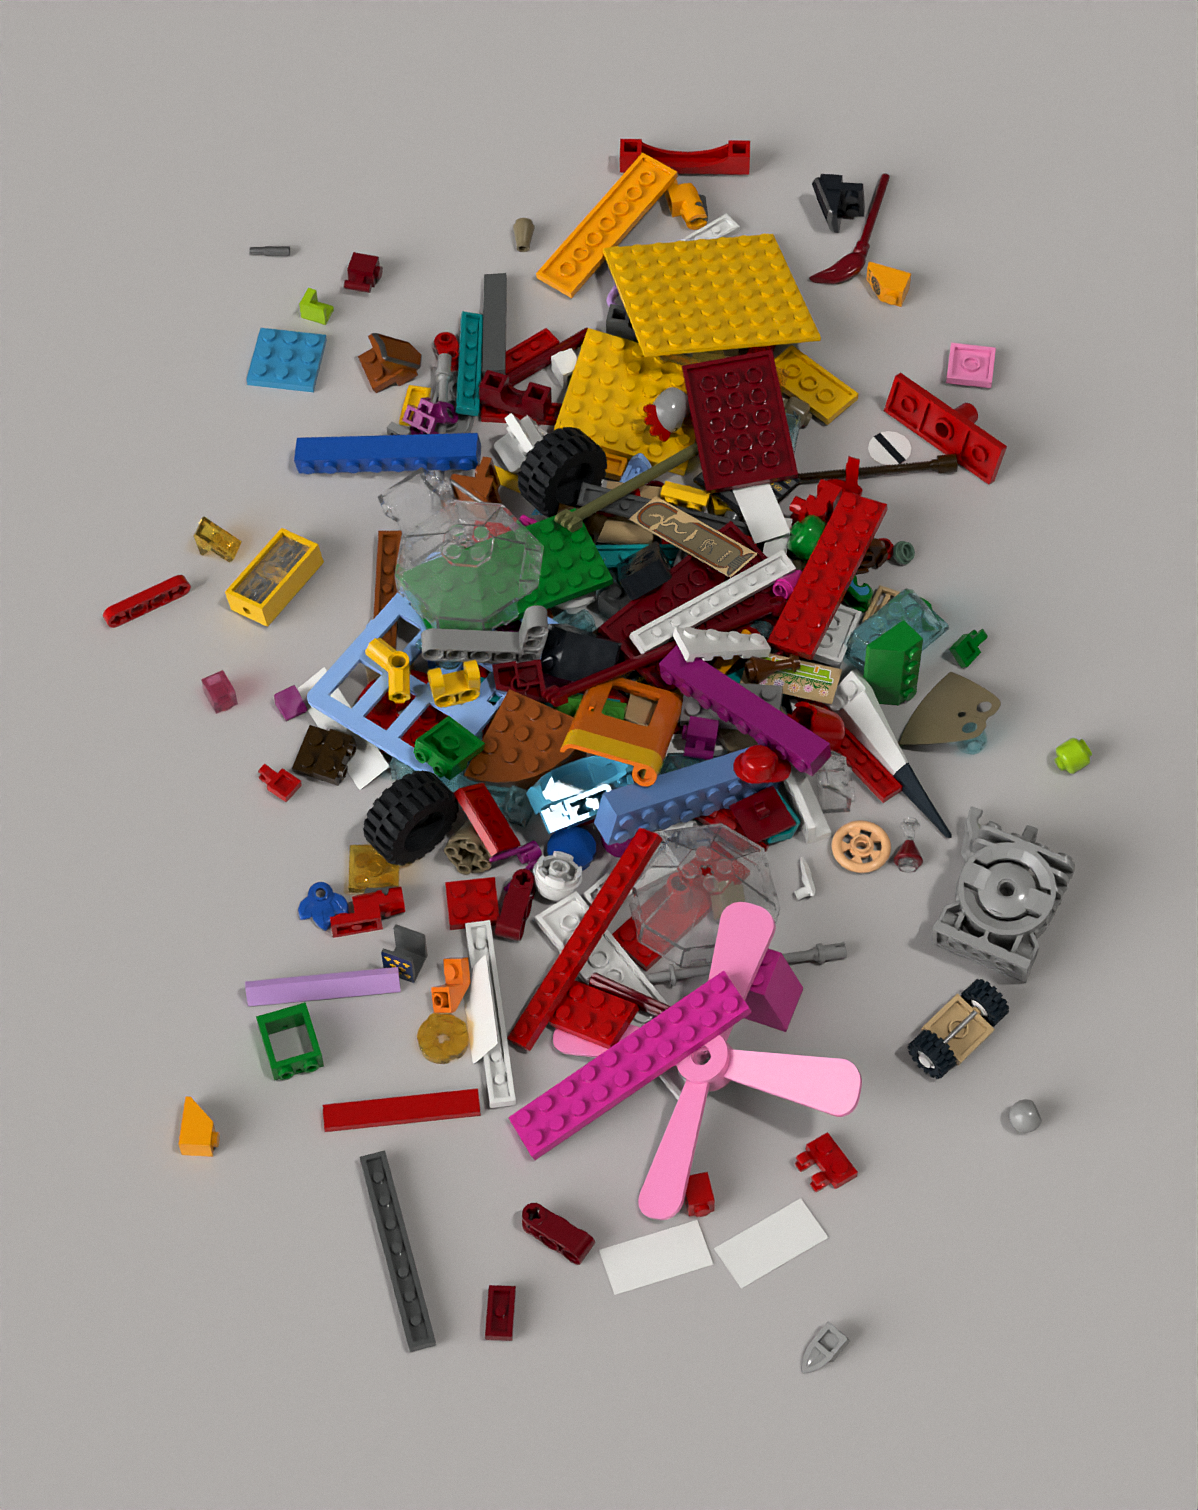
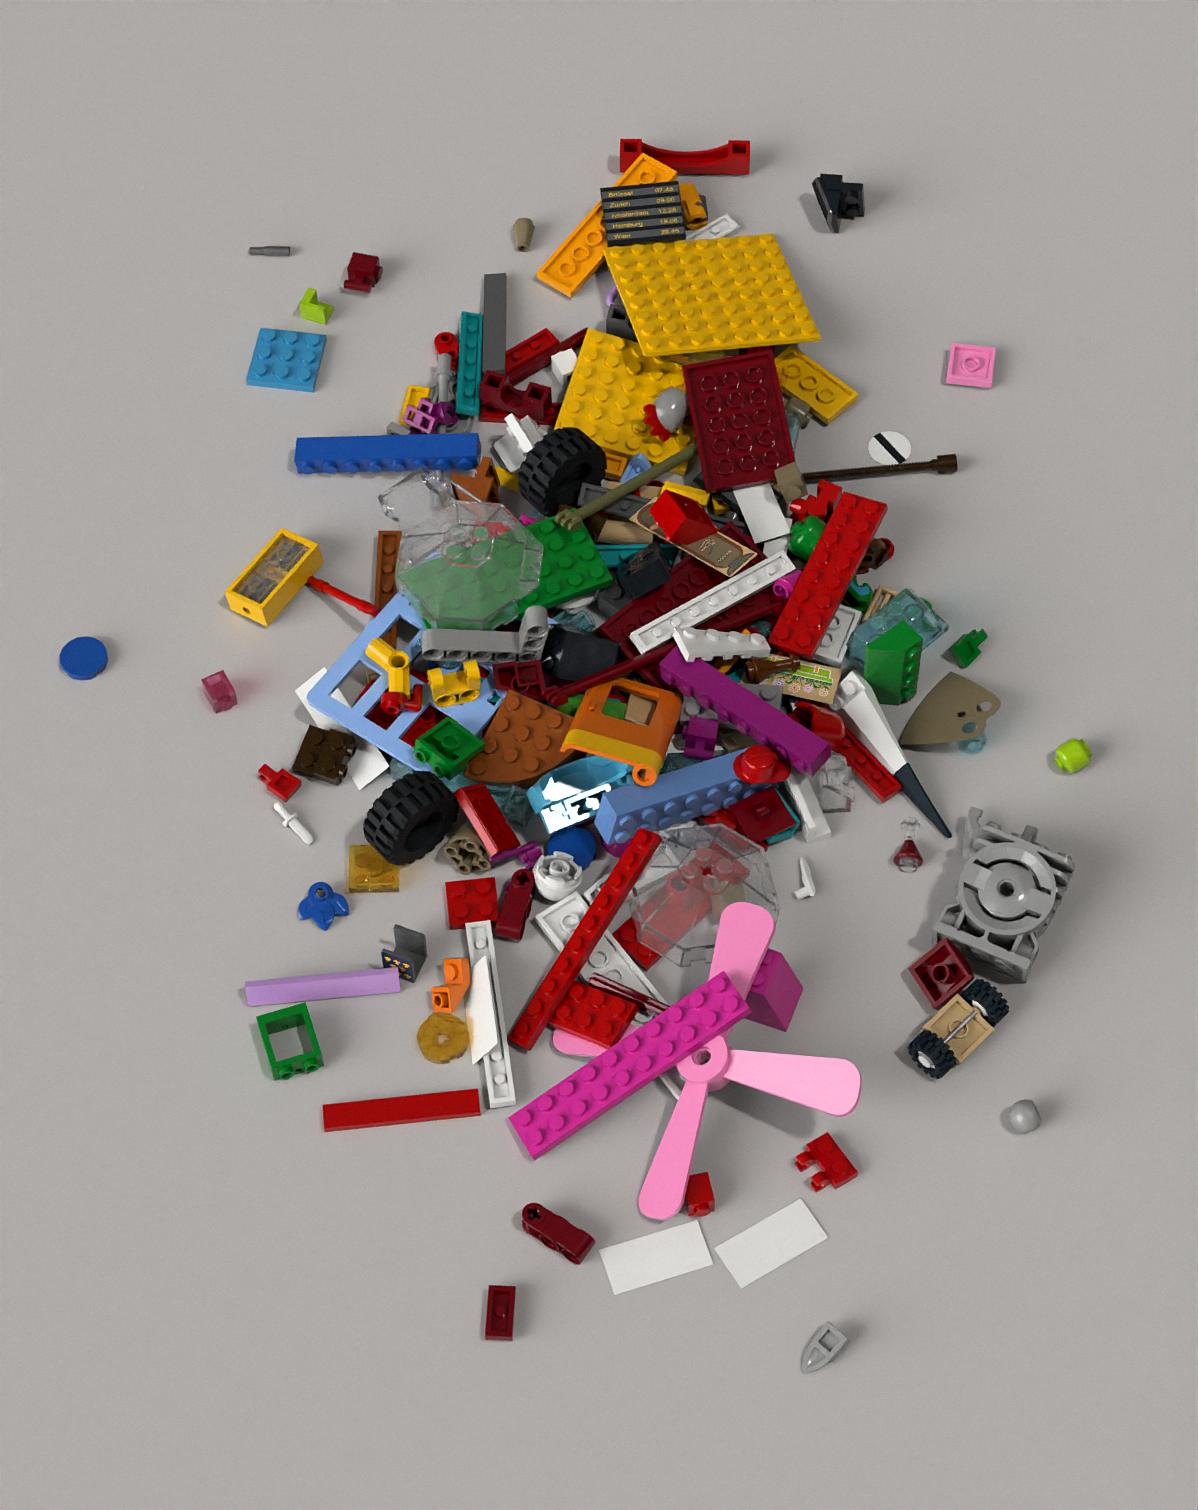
red beam [103,575,191,628] -> none
light orange slope [178,1096,220,1157] -> none
clear yellow slope [193,516,242,563] -> none
magenta slope [274,685,308,722] -> none
red plate [330,886,405,938] -> none
dark orange piece [358,333,422,393] -> none
dark grey plate [360,1150,436,1352] -> none
light grey bar [646,942,847,986] -> none
dark red piece [809,173,890,284] -> none
red piece [827,456,863,496] -> none
light nougat plate [831,820,891,873] -> none
light orange slope [866,261,911,307] -> none
red plate [884,372,1007,485] -> none
sand green plate [893,541,915,565] -> none
none -> blue tile [60,636,108,680]
none -> white piece [274,802,313,846]
none -> red piece [307,576,380,617]
none -> red plate [380,684,423,714]
none -> piece [600,181,686,247]
none -> red slope [649,489,719,545]
none -> dark tan brick [774,461,808,503]
none -> dark red slope [908,937,974,1010]

